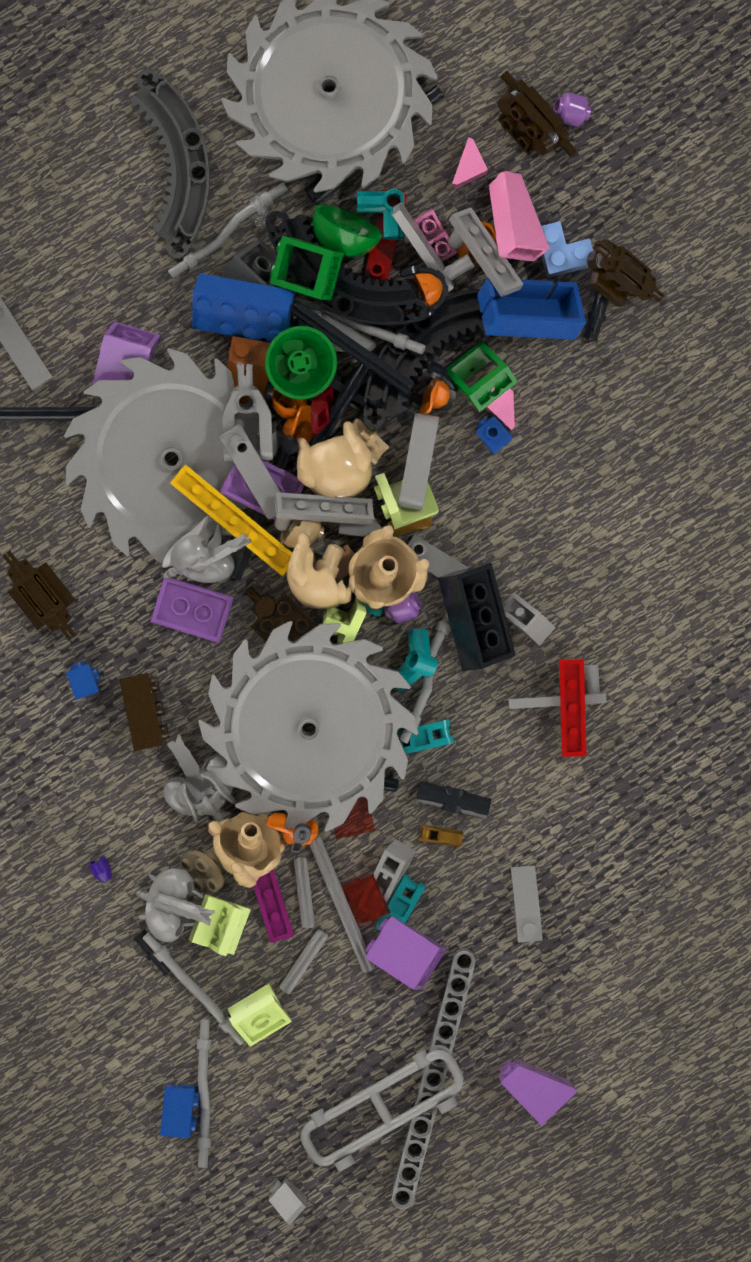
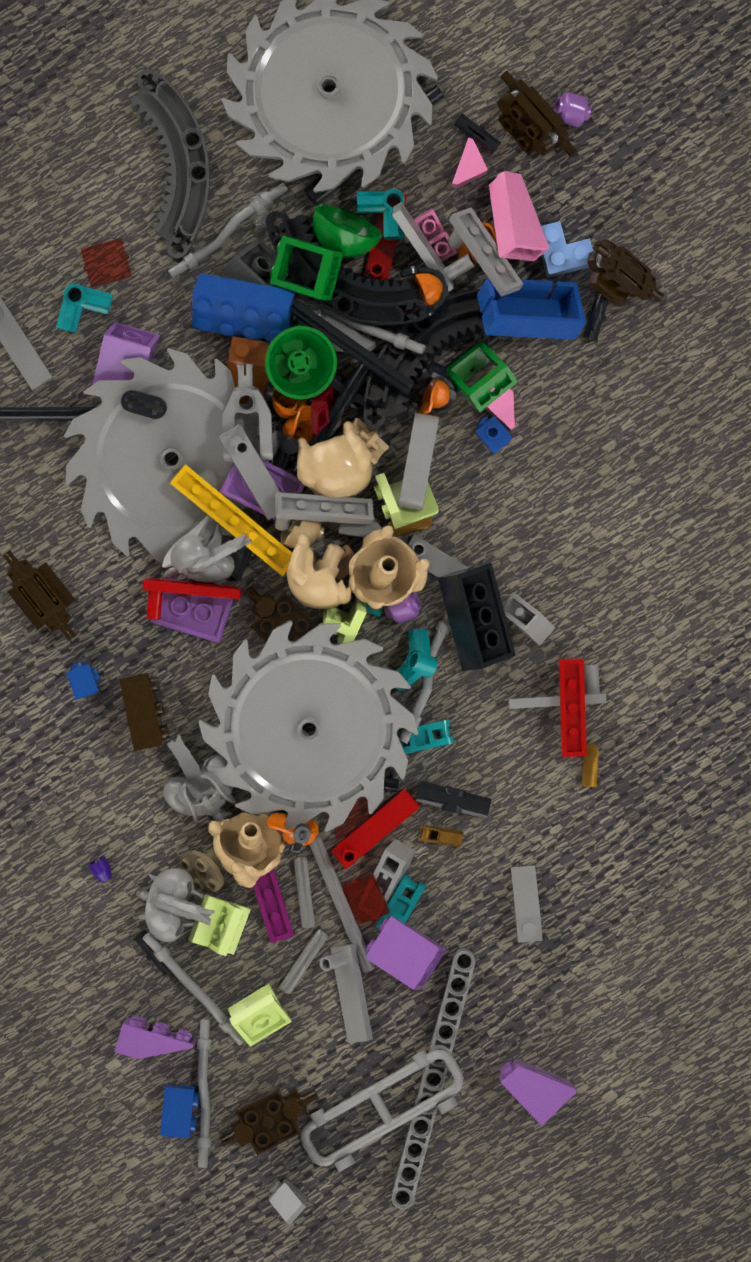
none -> teal piece [56,284,113,333]
none -> clear red piece [81,238,132,287]
none -> medium lavender slope [114,1015,197,1059]
none -> black beam [121,390,167,419]
none -> red piece [143,578,242,620]
none -> dark brown piece [219,1088,319,1155]
none -> light grey piece [320,943,373,1043]
none -> red piece [330,788,420,869]
none -> black pin [454,113,501,155]
none -> pearl gold bar [582,743,599,787]

